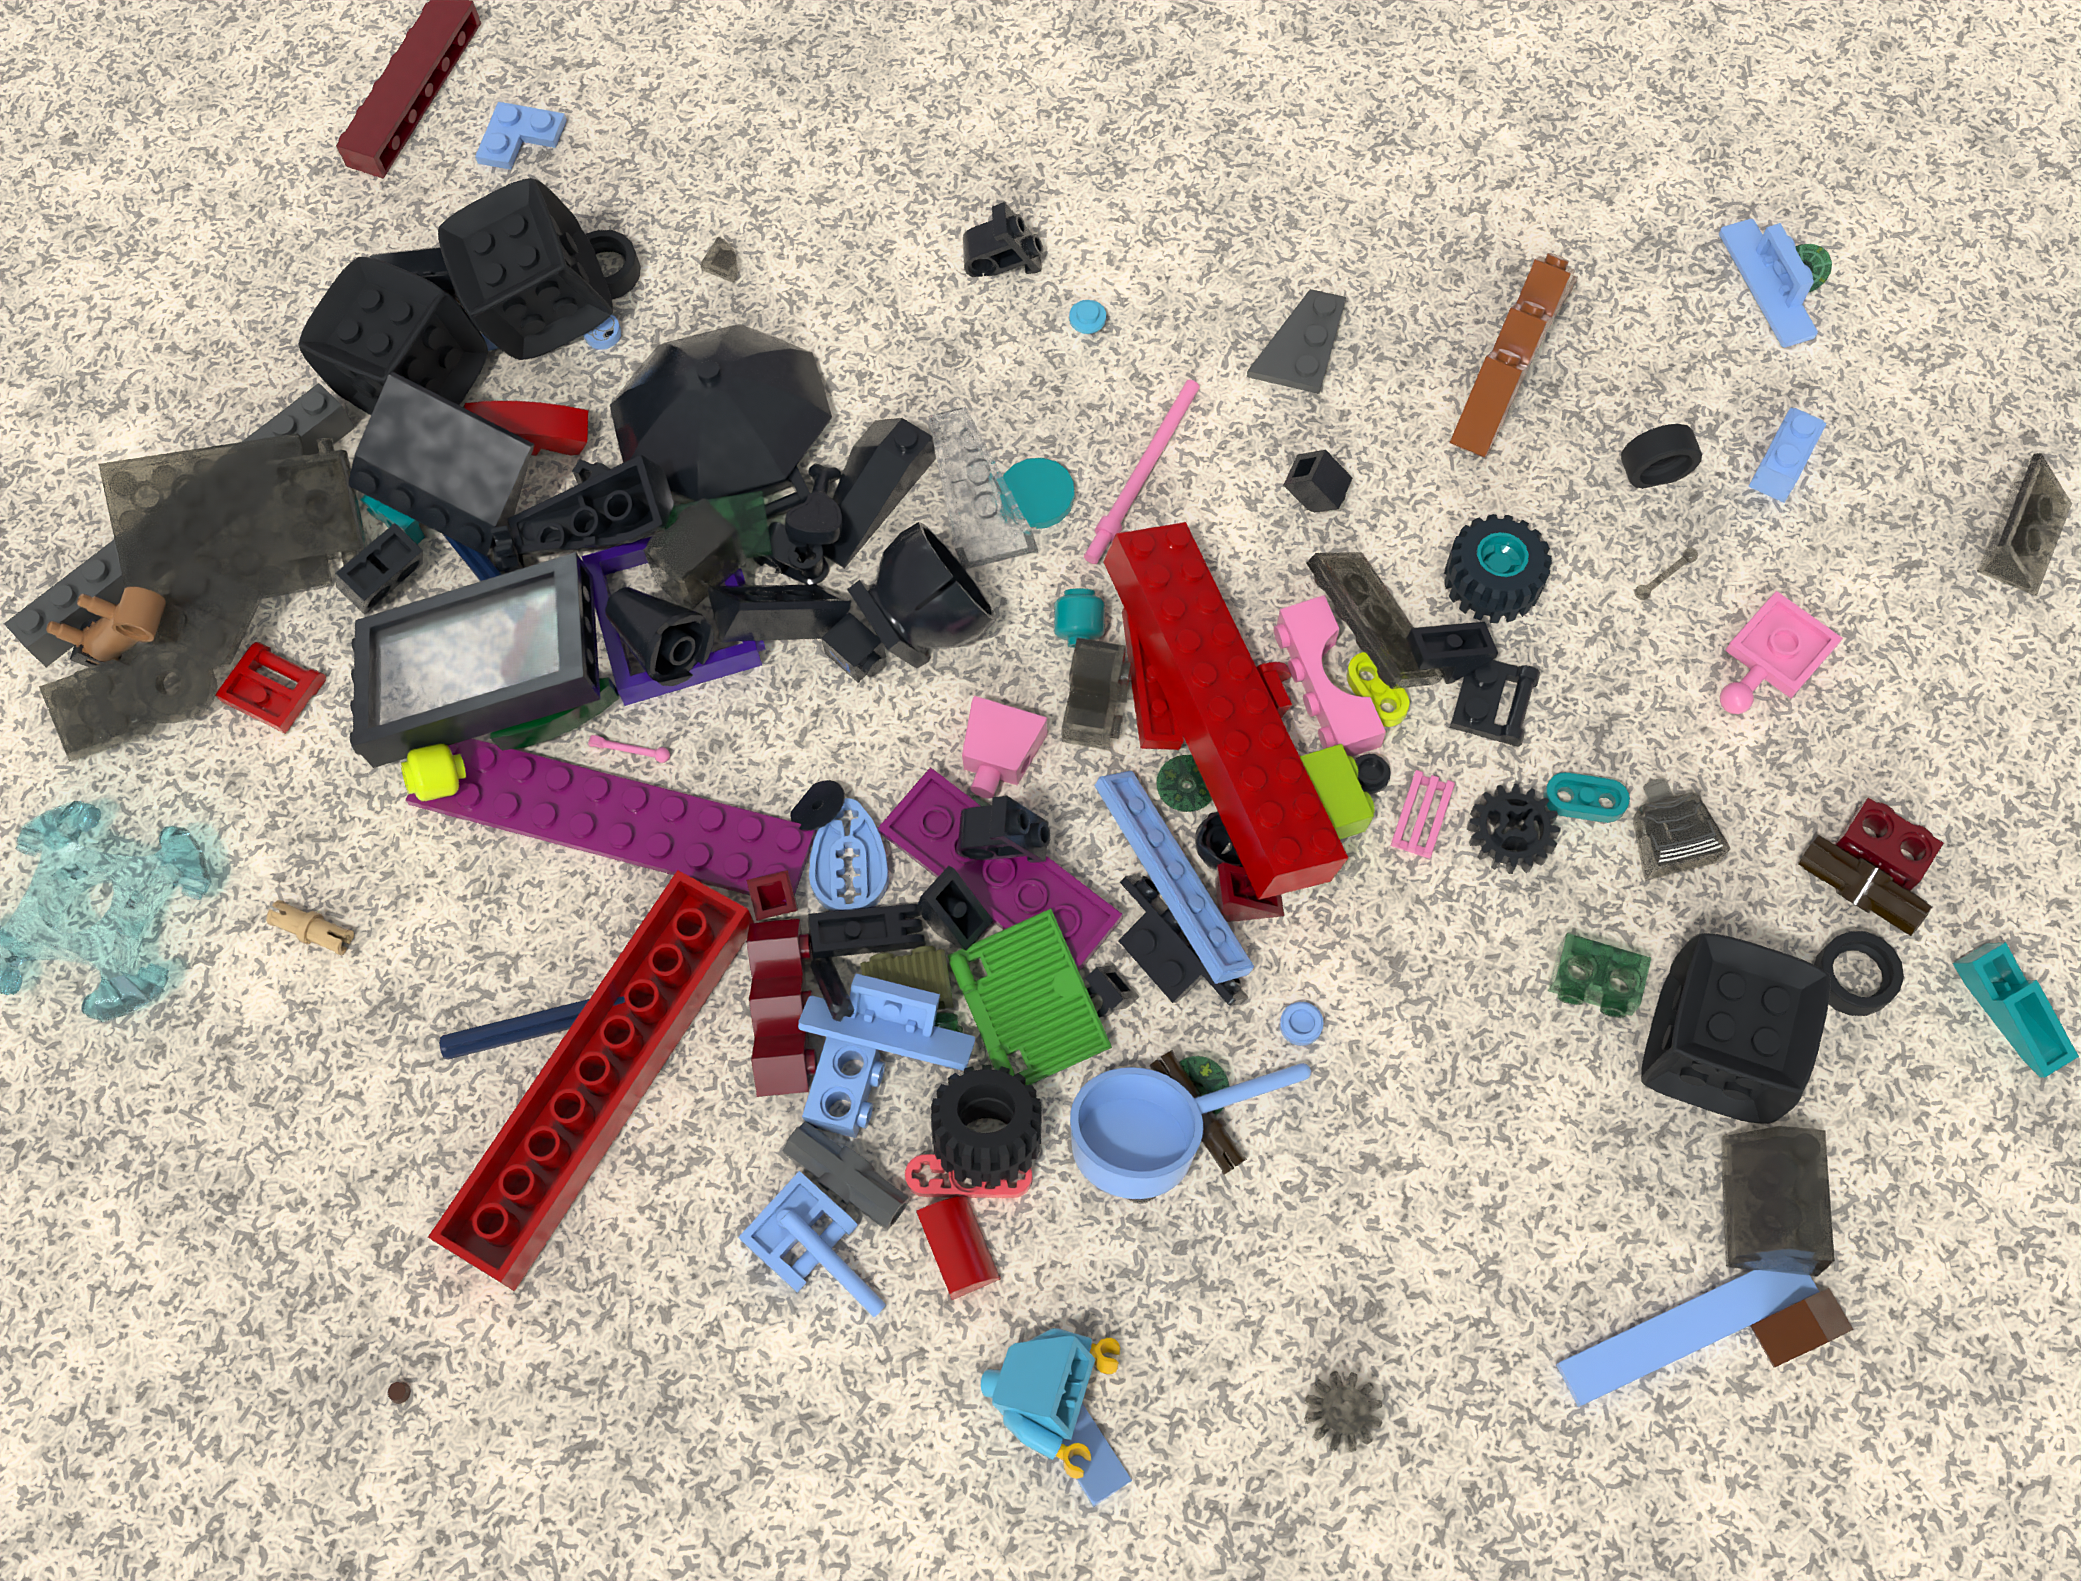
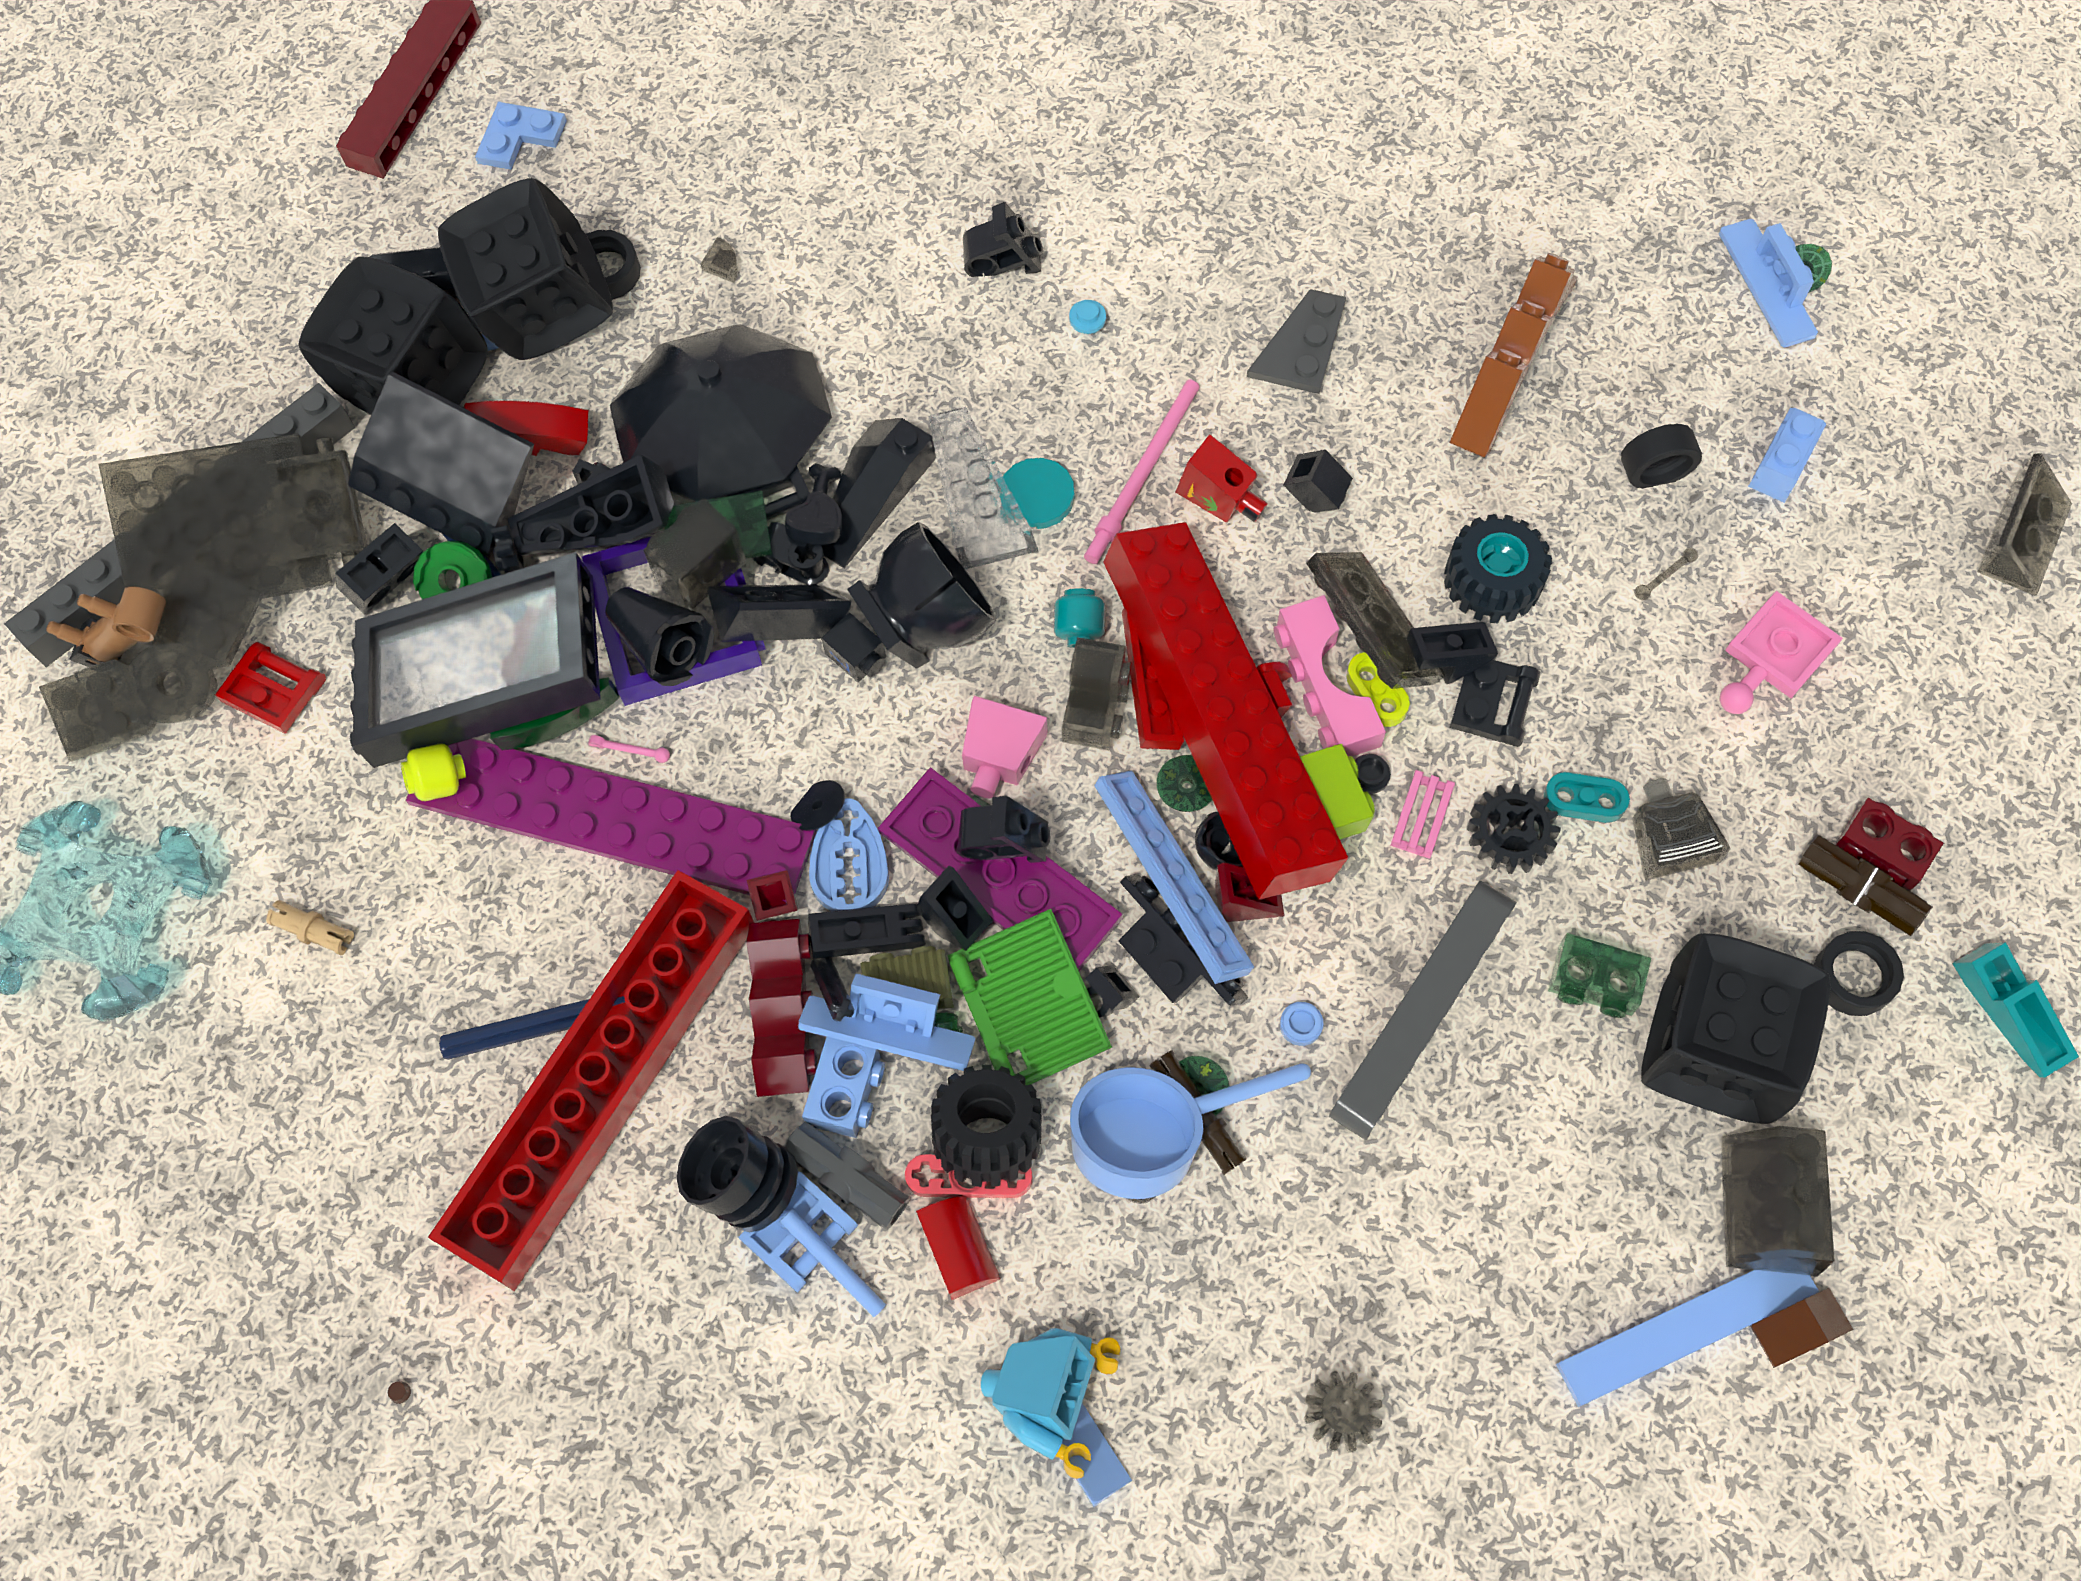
teal plate [360,495,425,545] -> none
light blue tile [584,315,621,350] -> none
none -> green tile [413,540,493,599]
none -> black wheel [676,1116,798,1233]
none -> red torso [1175,434,1268,523]
none -> dark grey beam [1329,880,1517,1141]

